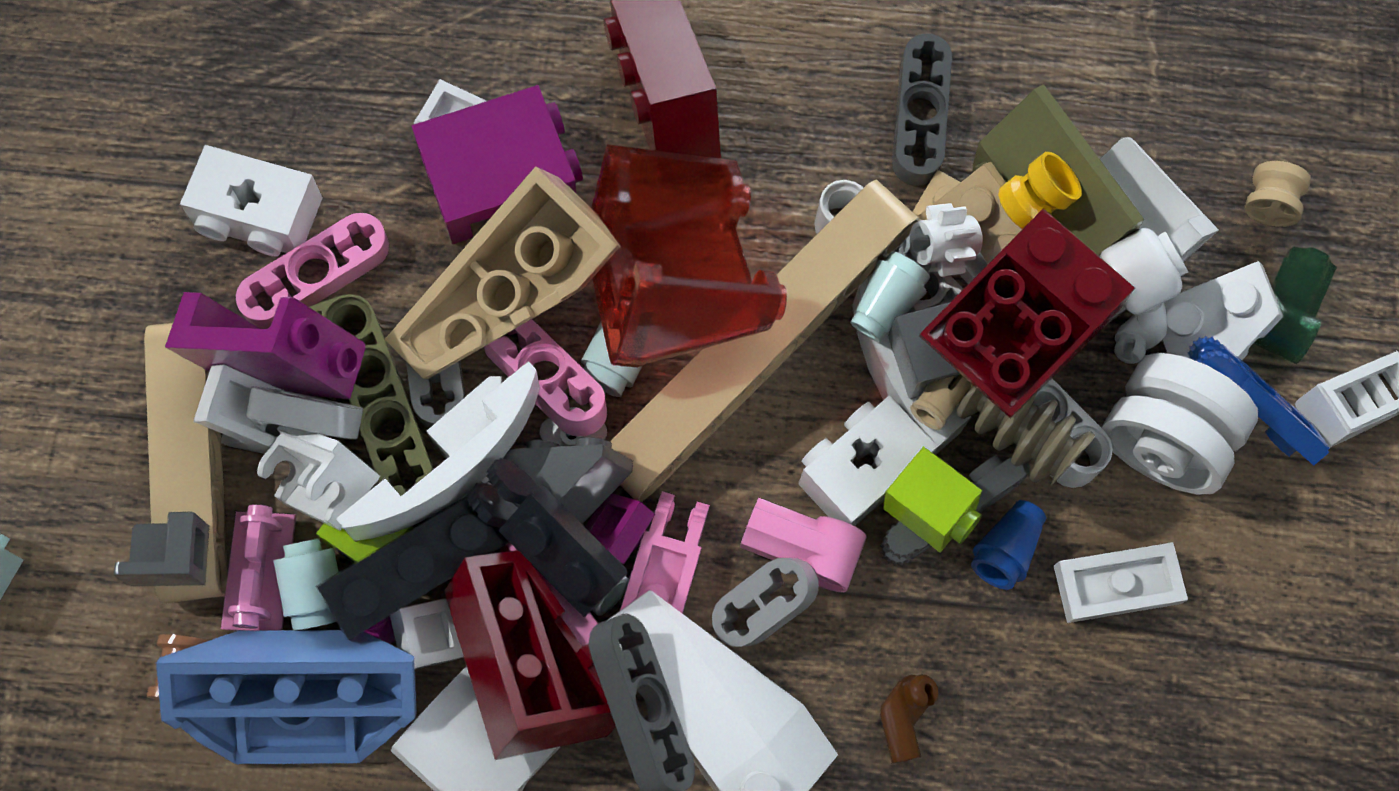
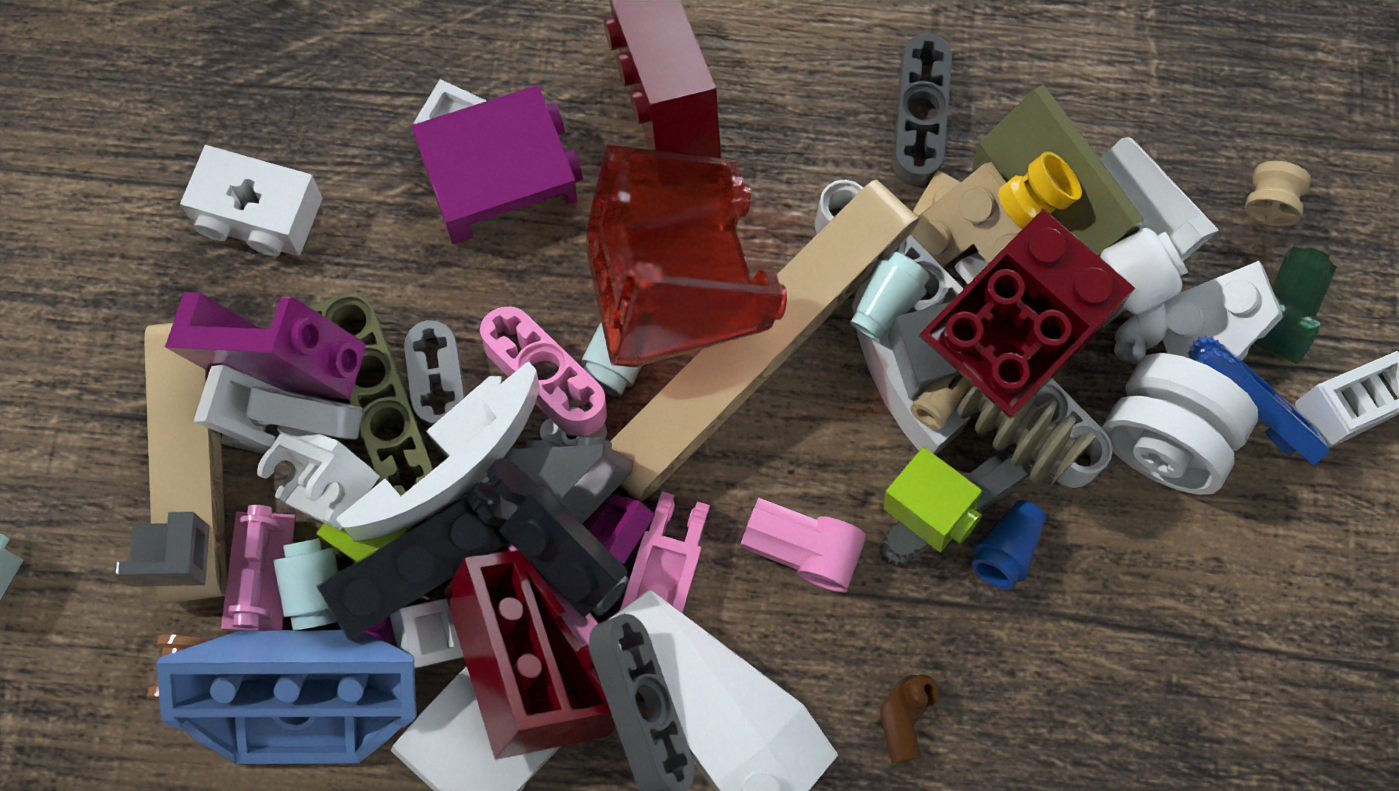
bright pink beam [236,213,389,329] -> none
tan wedge [385,166,621,379] -> none
light grey beam [712,558,819,646] -> none
white brick [798,395,938,526] -> none
white gear [909,203,983,277] -> none
white plate [1054,542,1188,623] -> none

